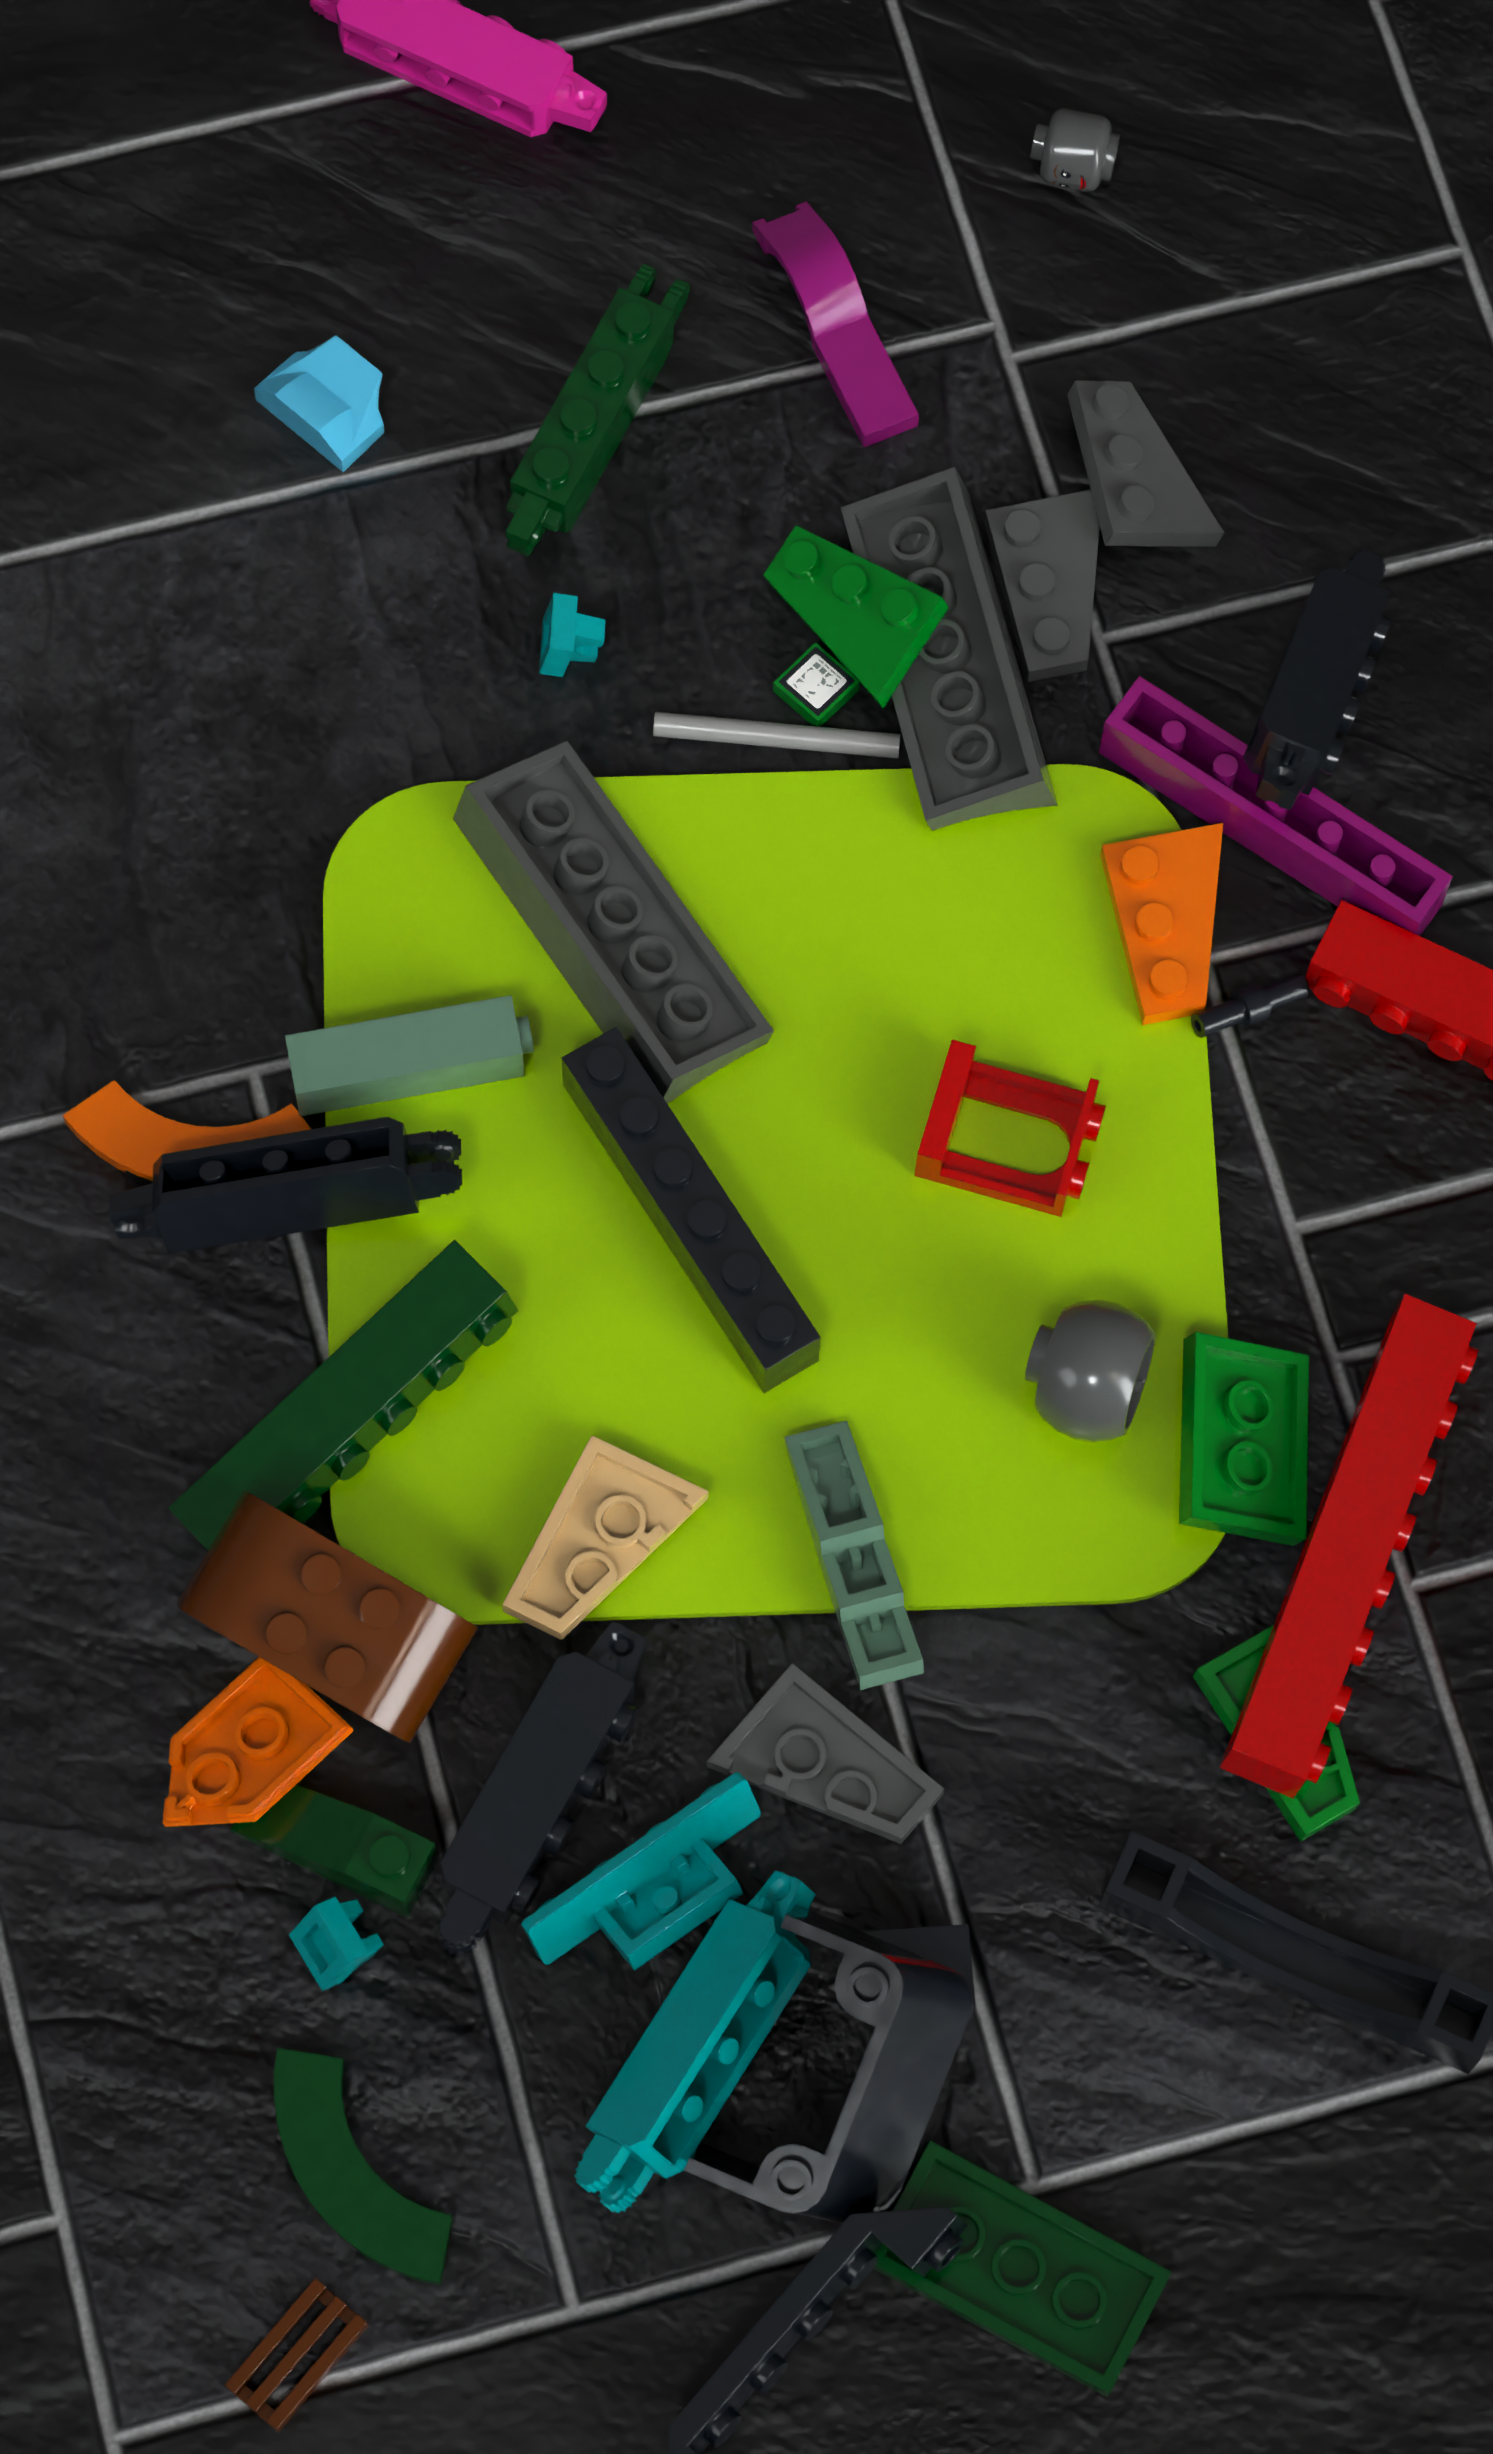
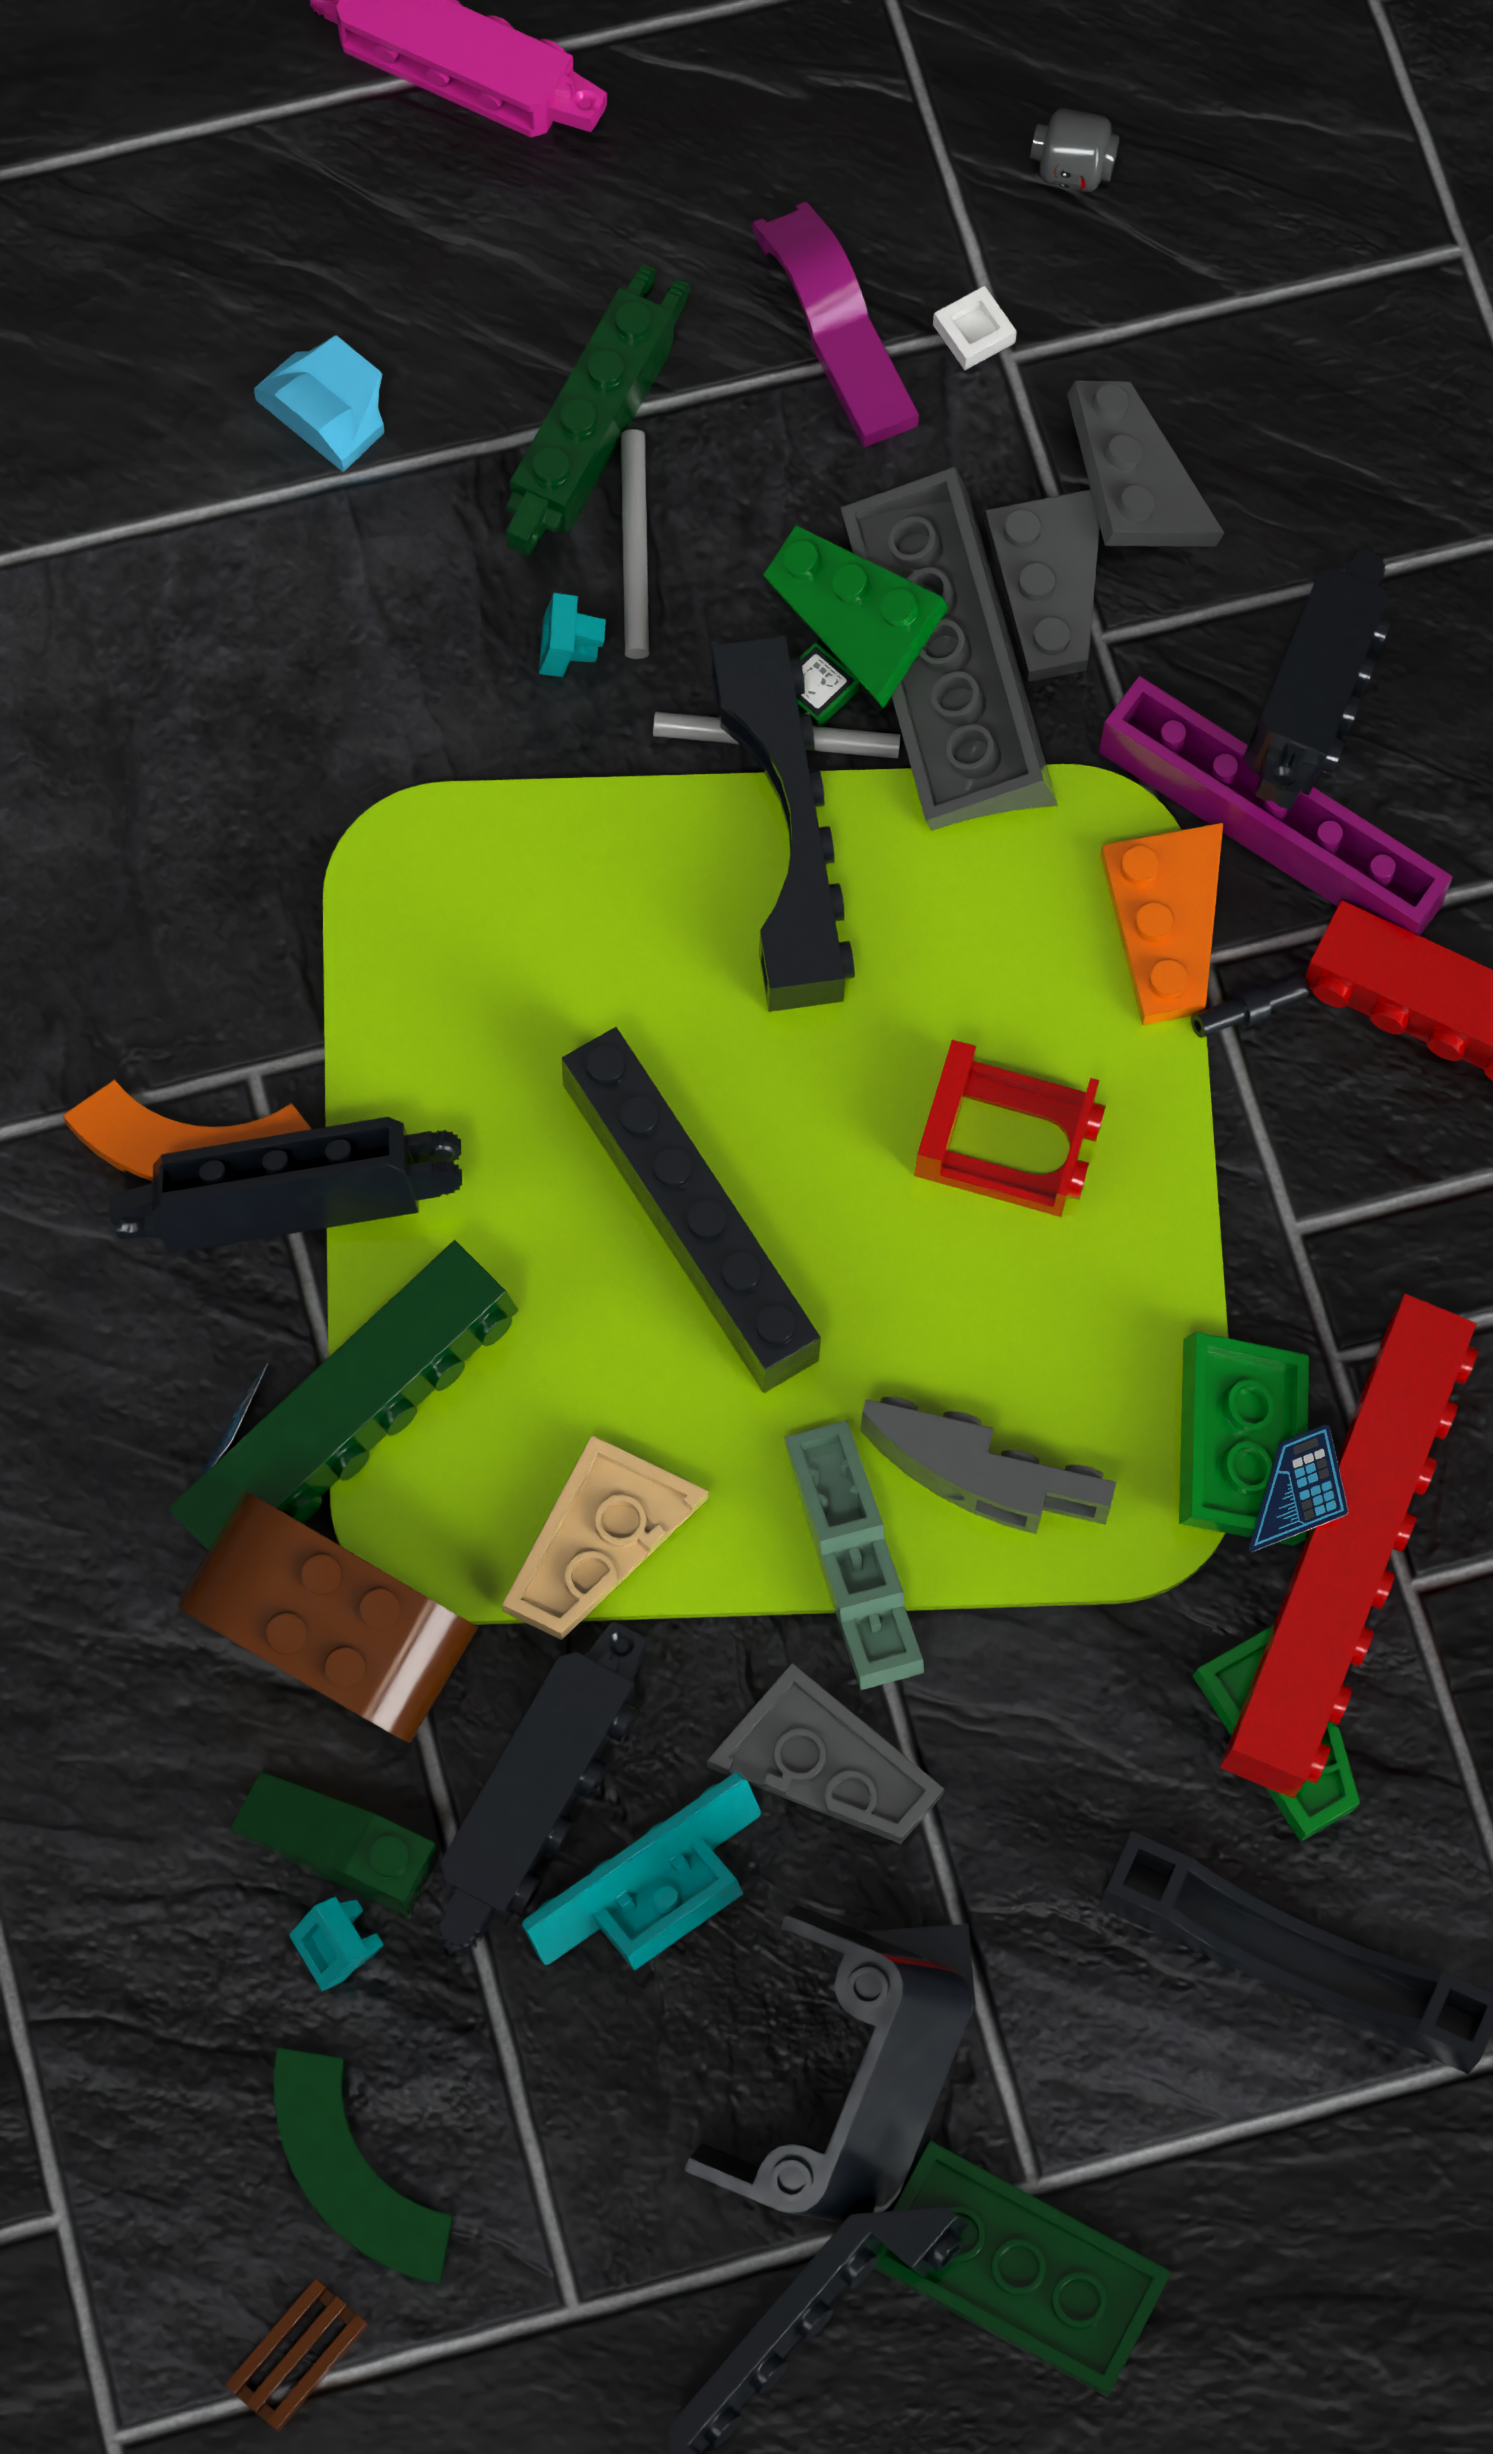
orange tile [162,1657,354,1827] -> none
sand green brick [285,995,534,1116] -> none
dark grey arch [453,741,774,1104] -> none
teal hinge [574,1871,816,2213] -> none
dark grey wheel [1025,1299,1156,1442] -> none
none -> sticker [199,1362,268,1479]
none -> light grey bar [621,429,649,659]
none -> black arch [711,636,855,1012]
none -> dark grey slope [860,1397,1116,1534]
none -> white plate [933,286,1017,370]
none -> dark blue sticker [1249,1424,1349,1552]

